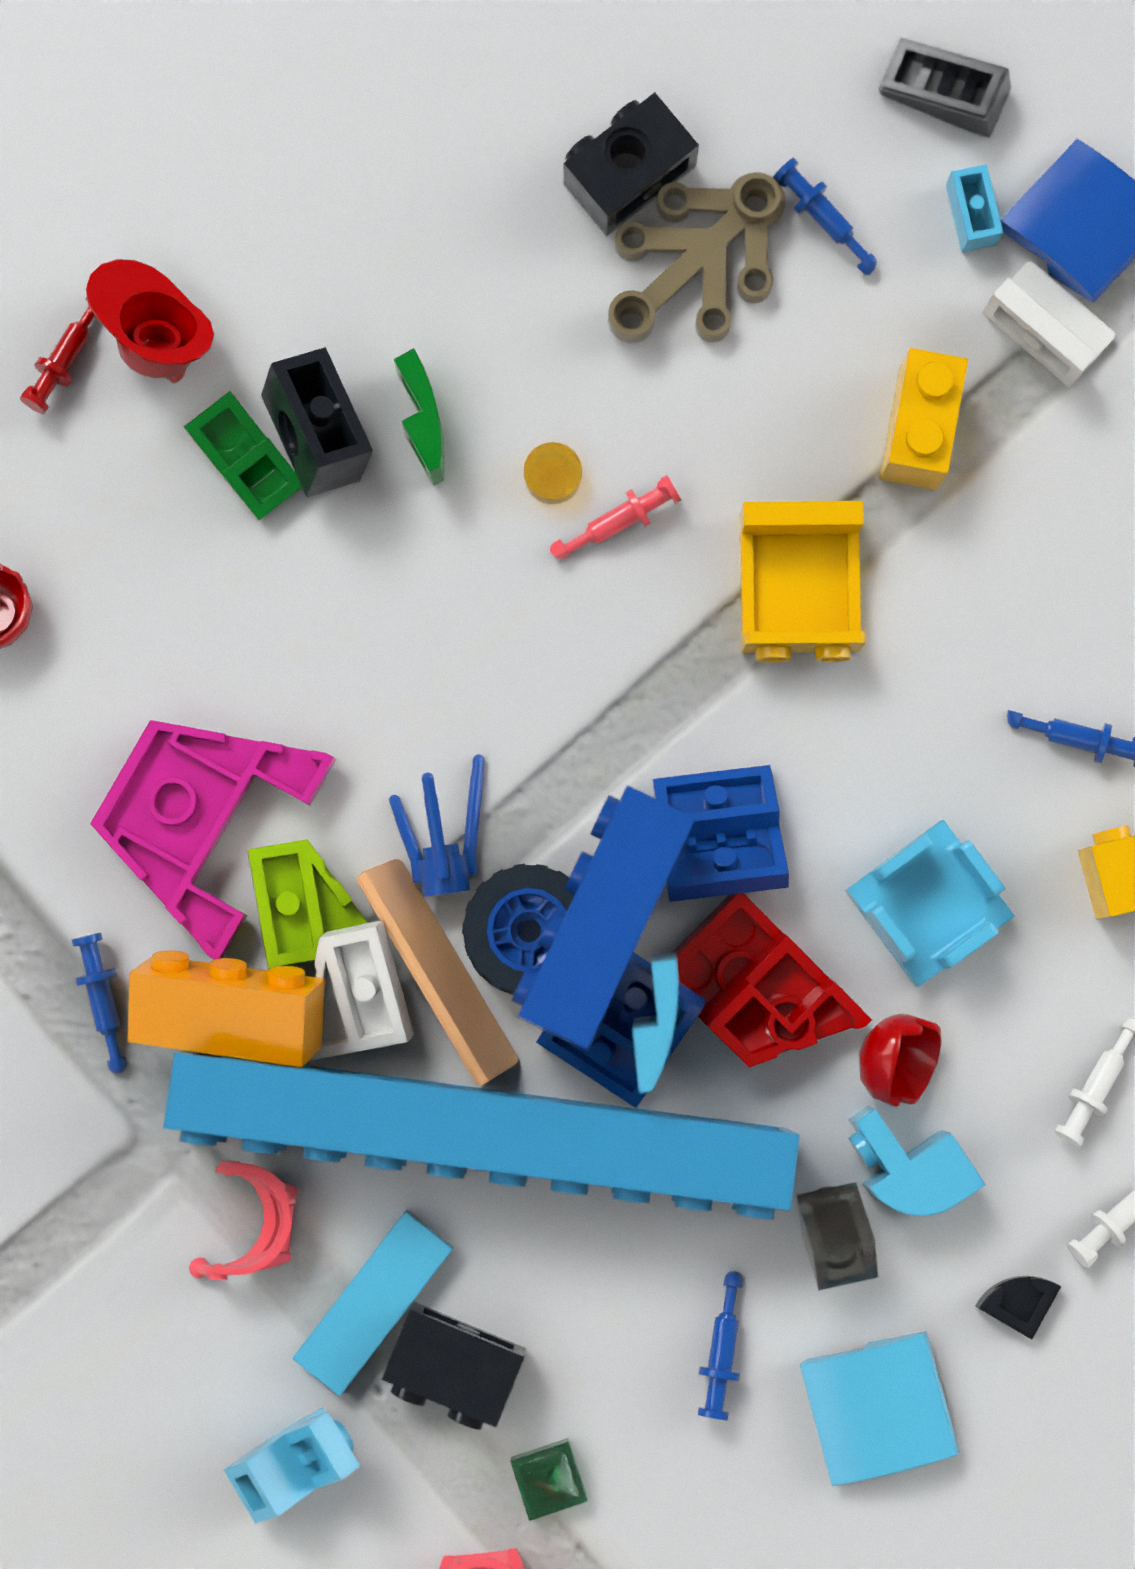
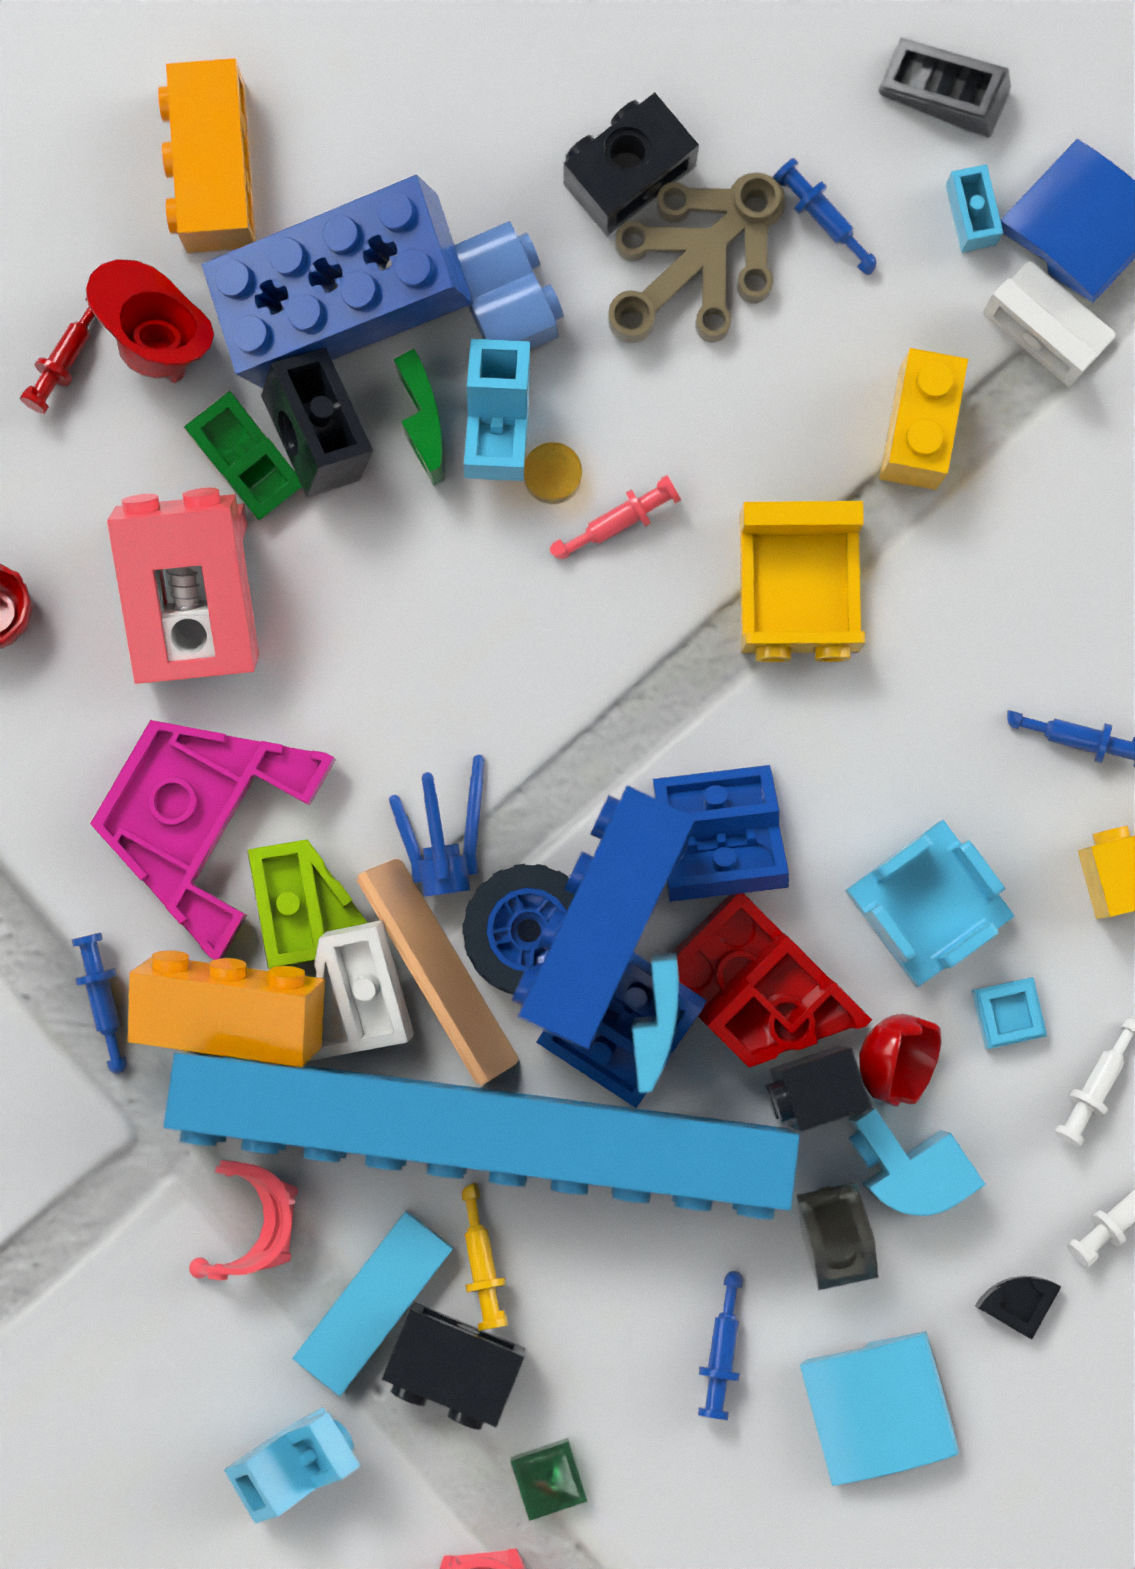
none -> coral brick [107,488,259,684]
none -> light orange brick [158,58,256,253]
none -> brick [201,174,473,388]
none -> medium blue brick [454,221,564,350]
none -> yellow piece [462,1182,508,1331]
none -> medium azure brick [464,339,530,481]
none -> black brick [764,1046,872,1132]
none -> medium azure tile [971,977,1047,1049]

